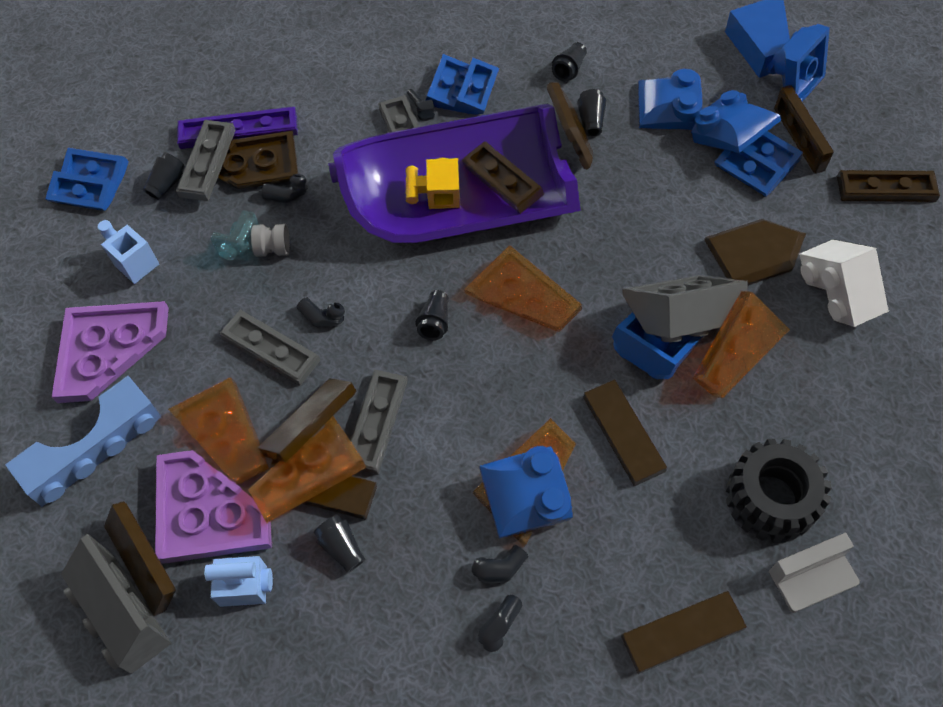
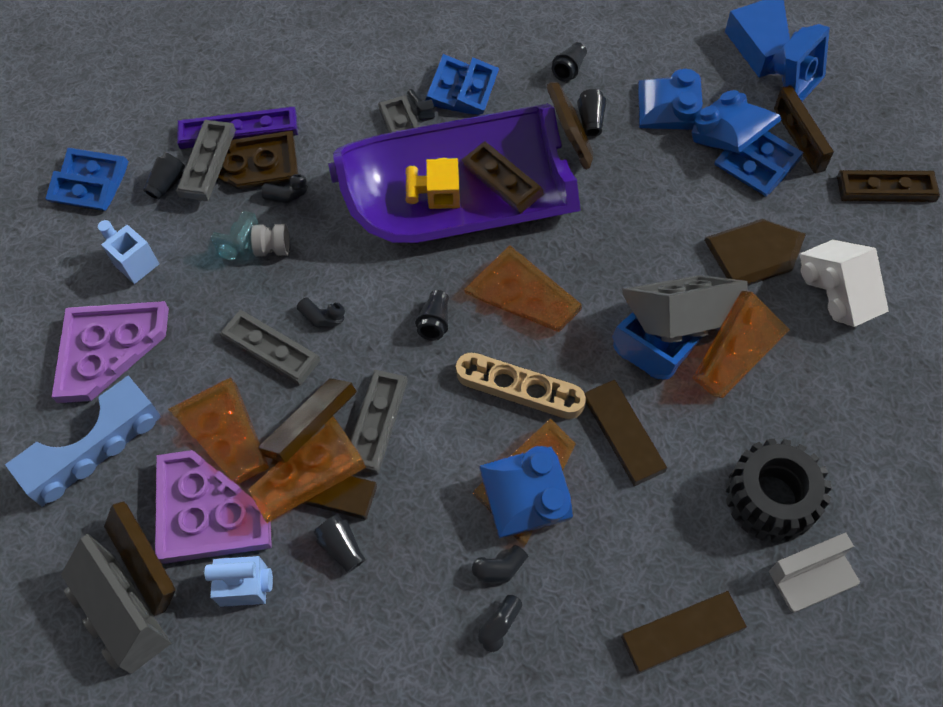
none -> tan beam [456,353,586,419]

